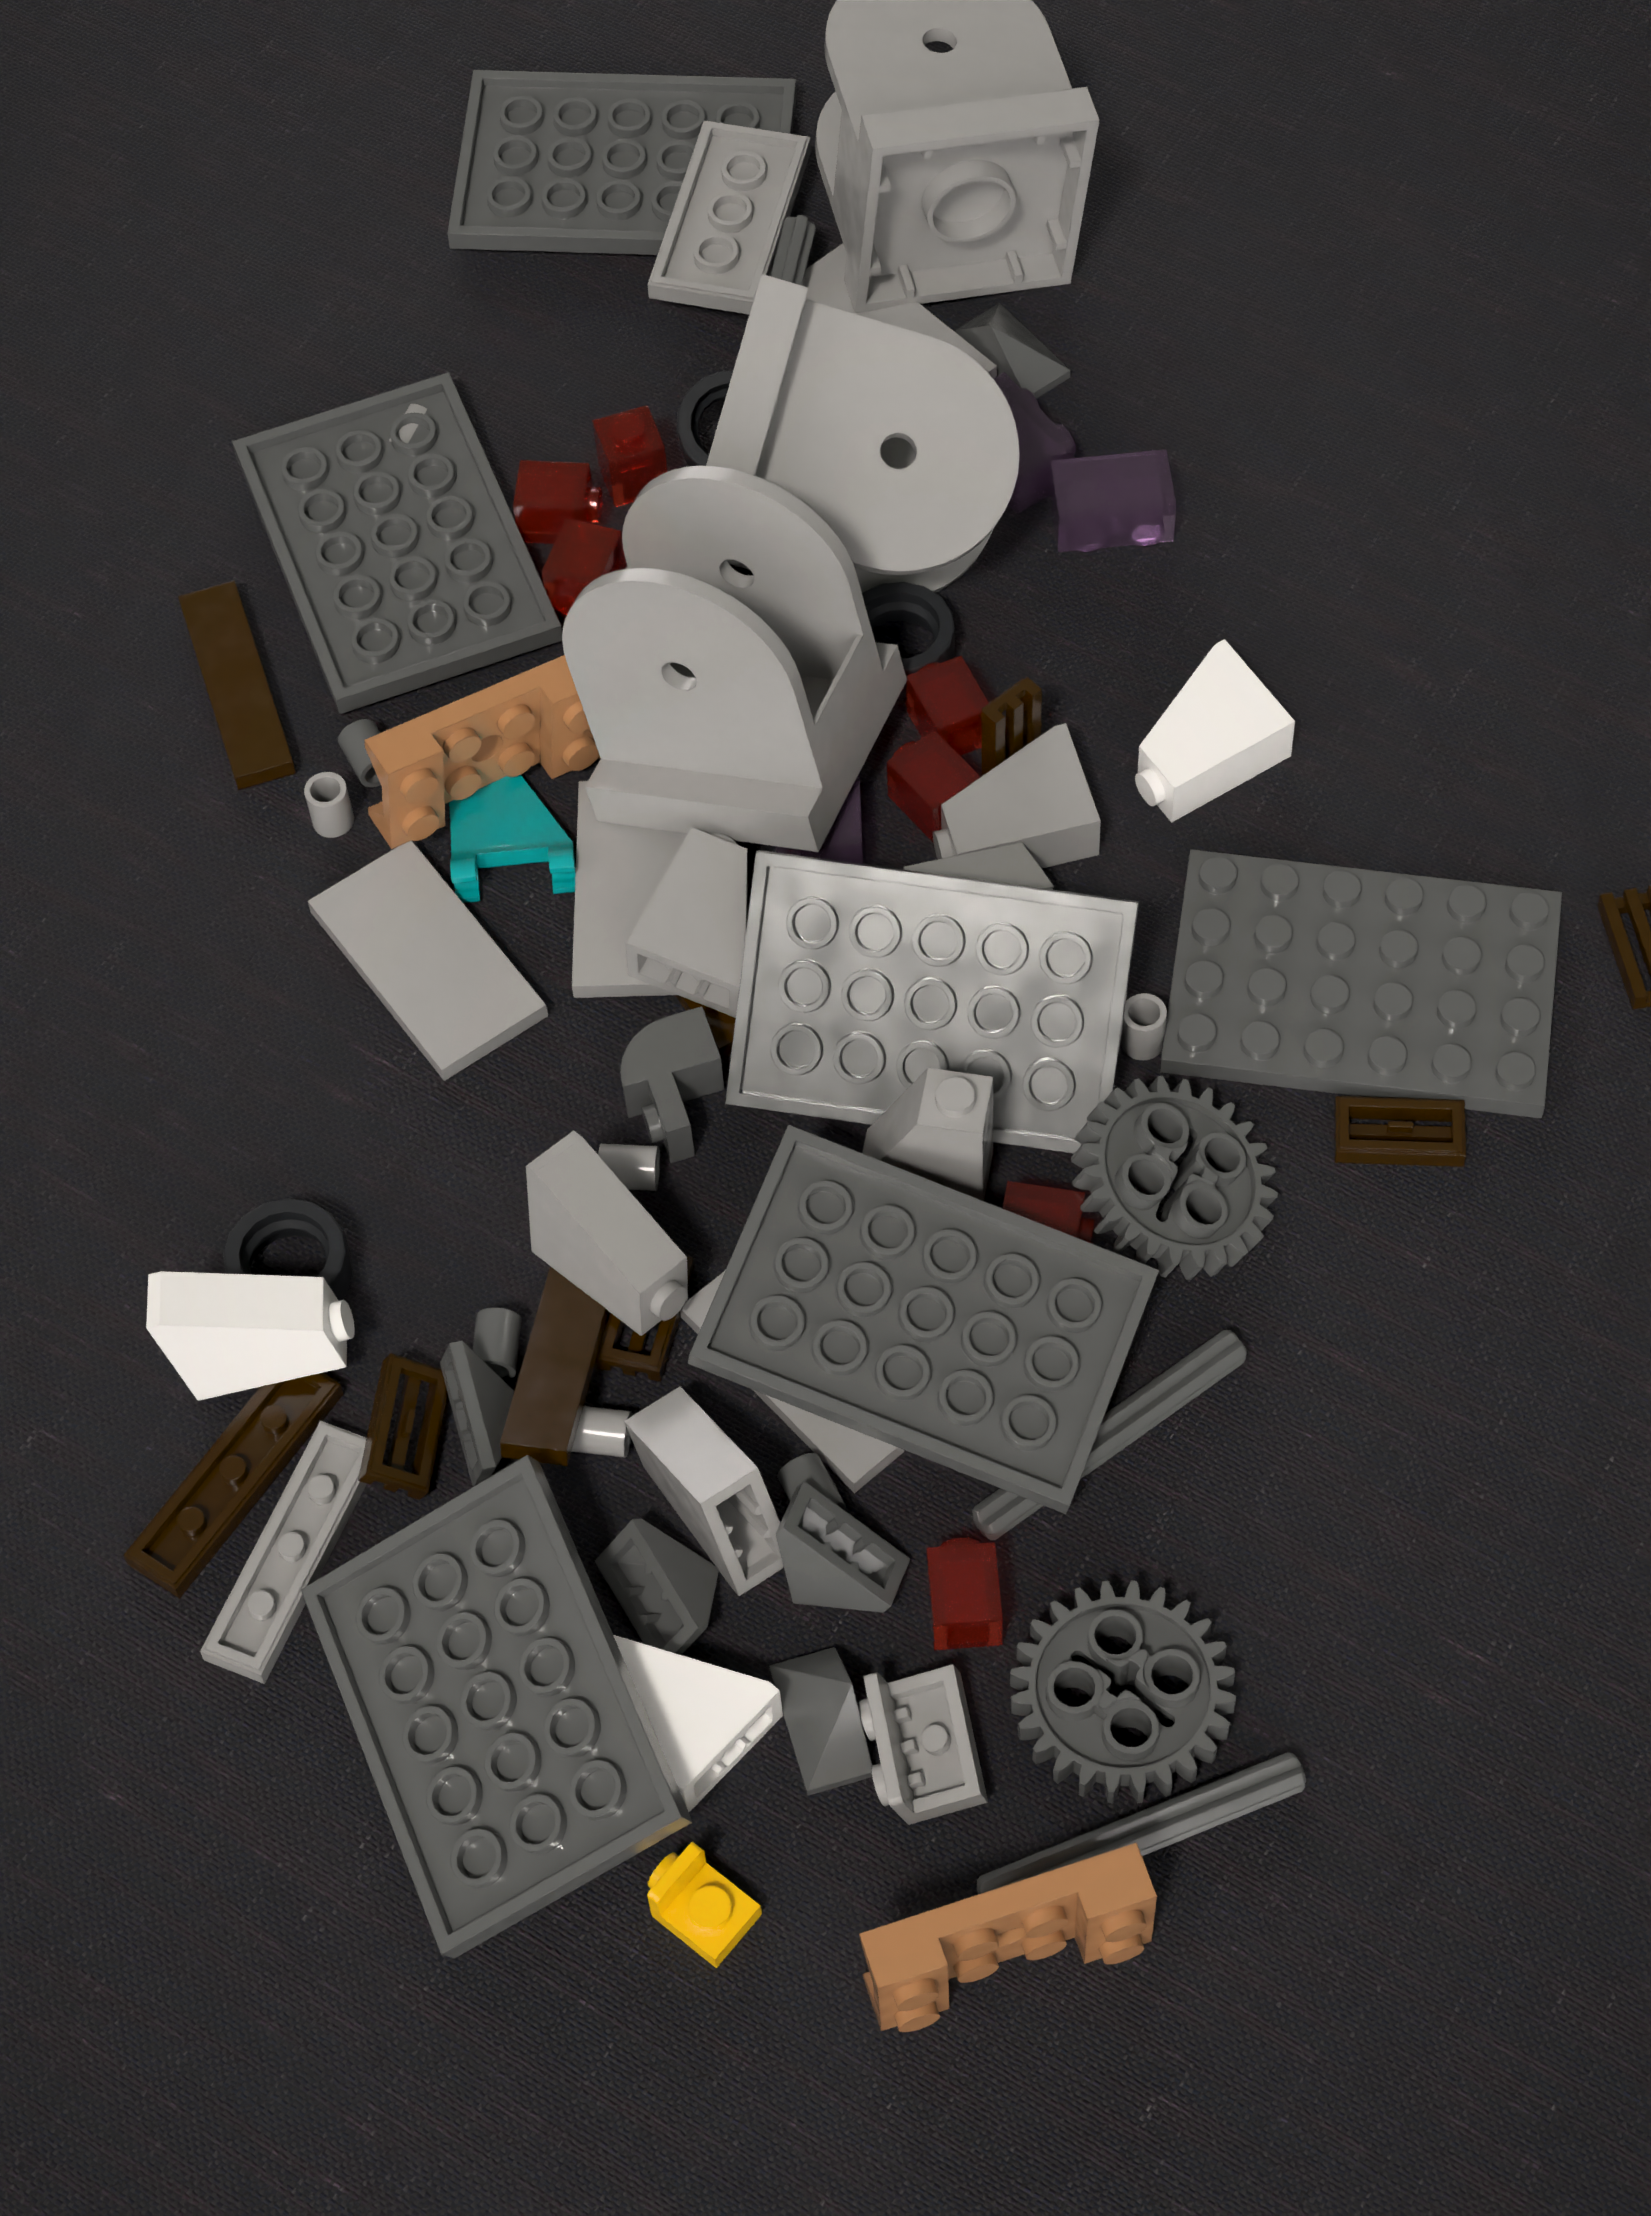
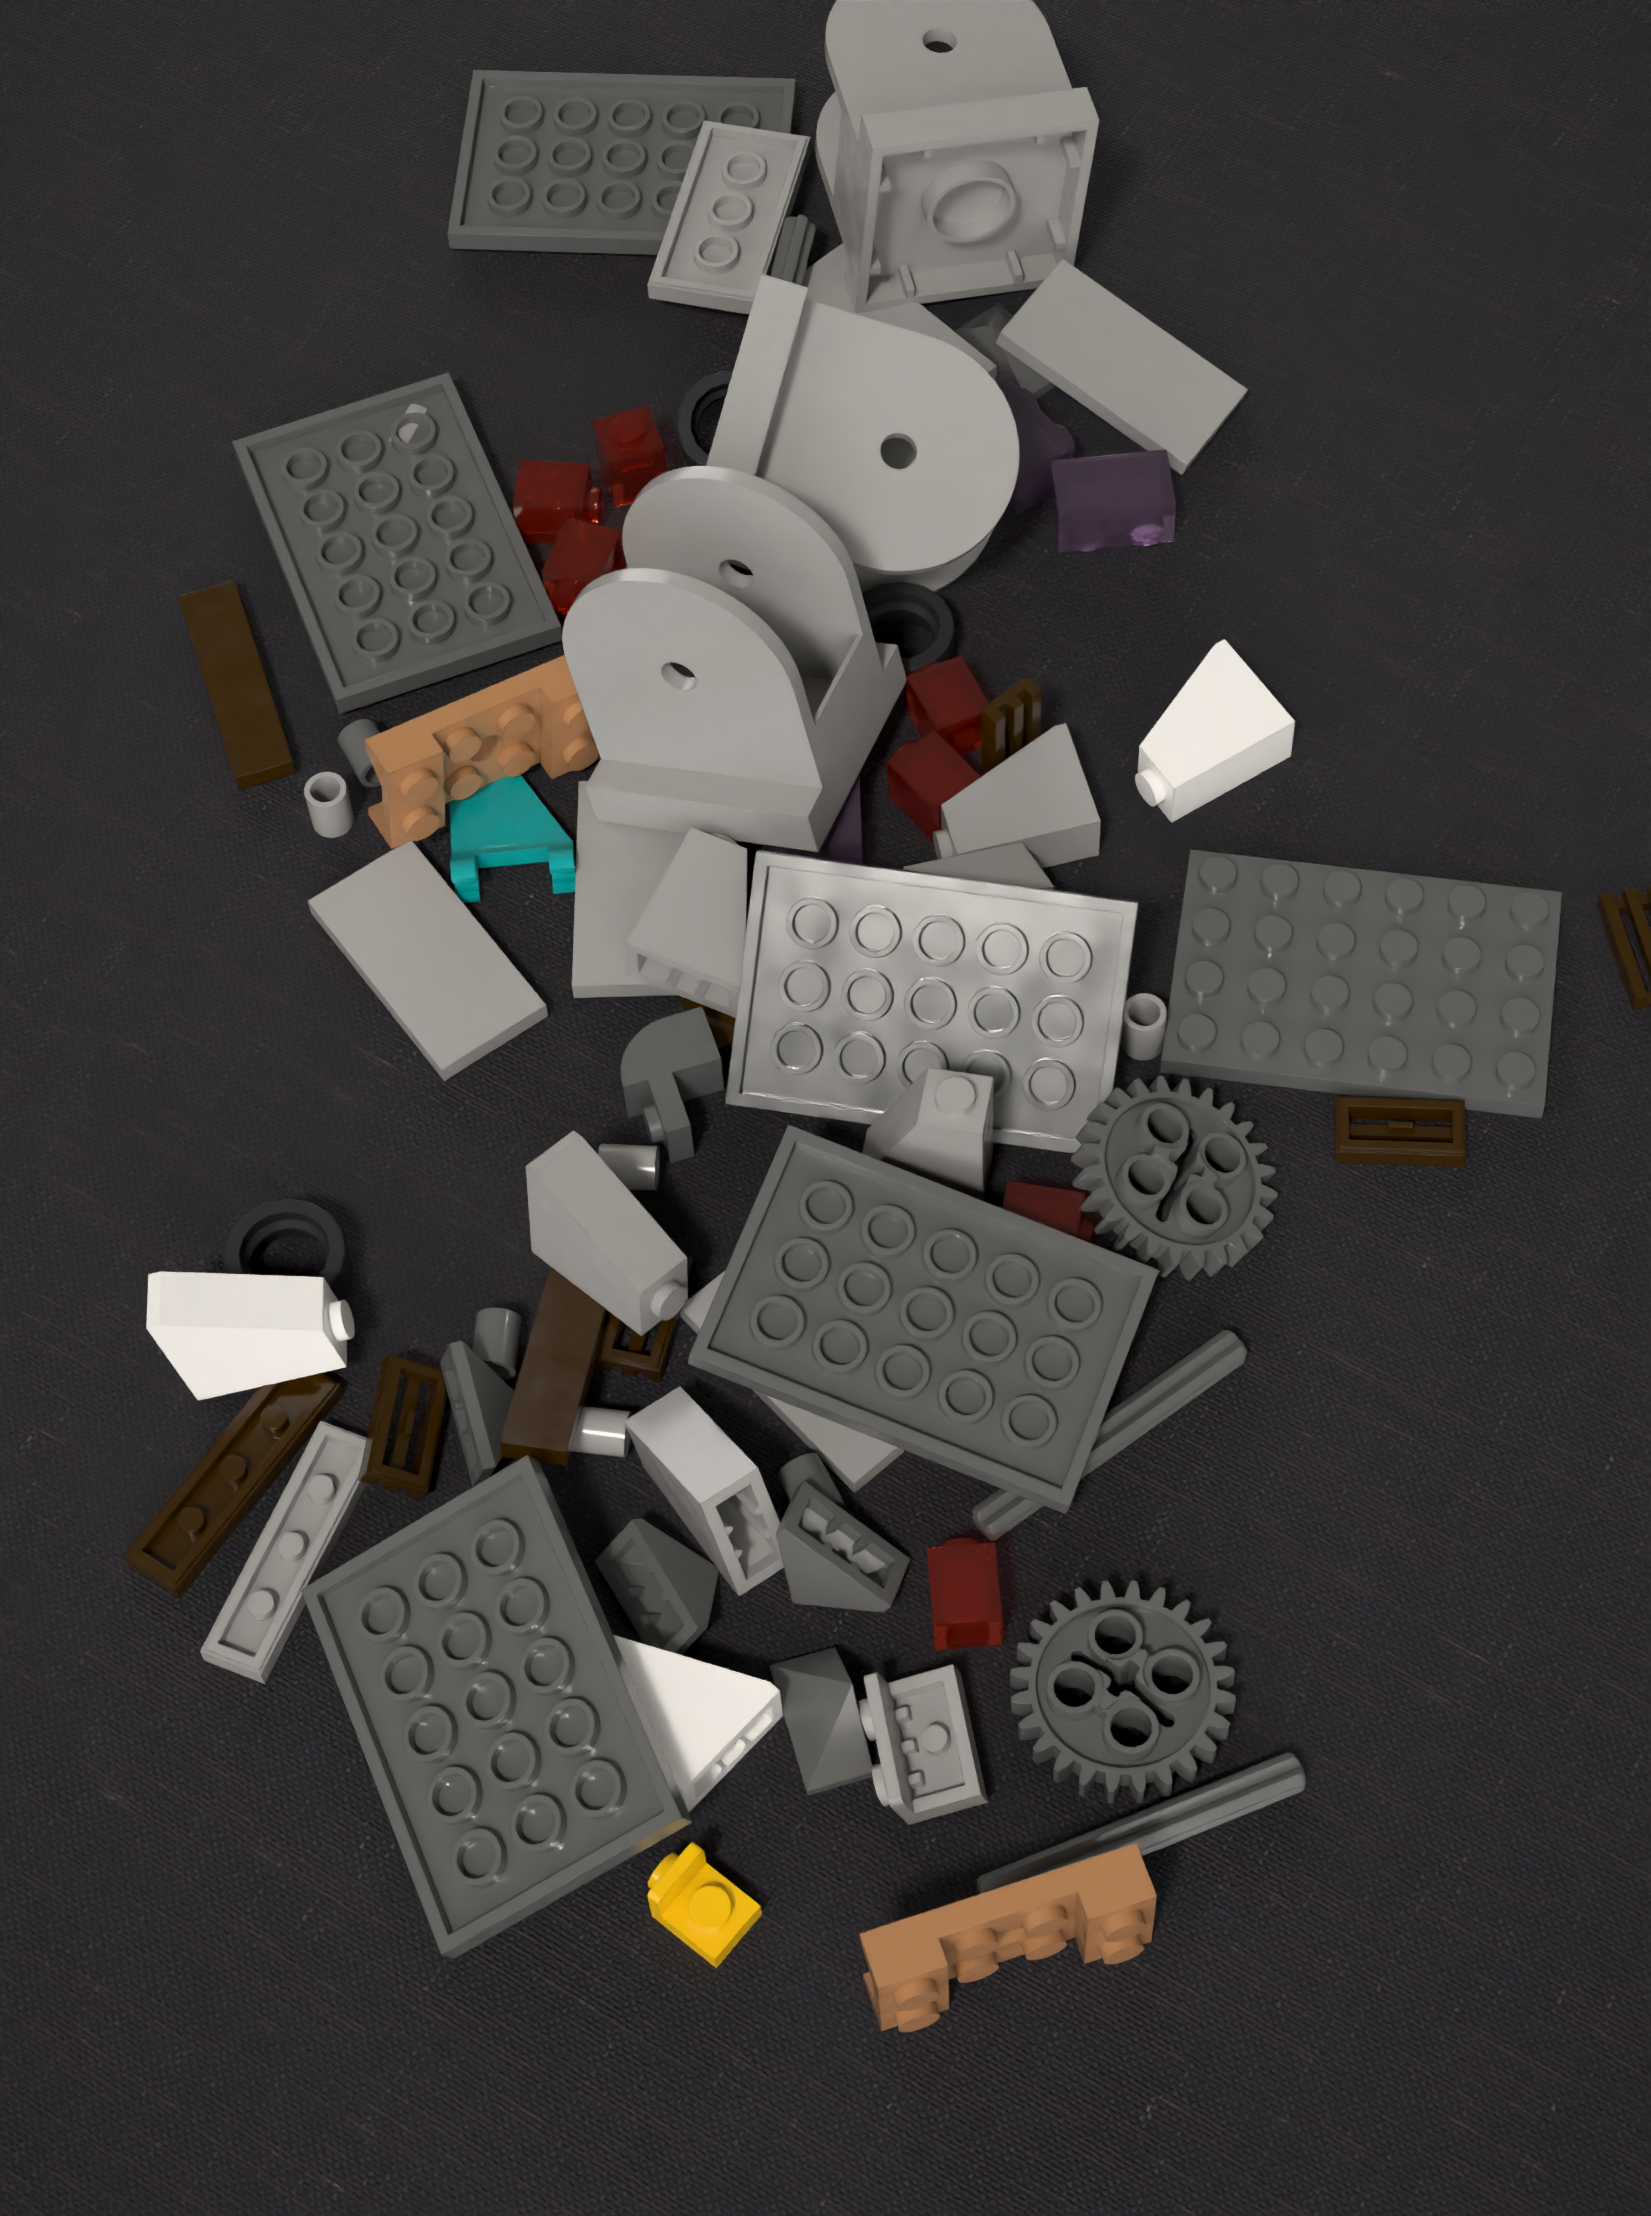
none -> light grey tile [996,259,1248,475]

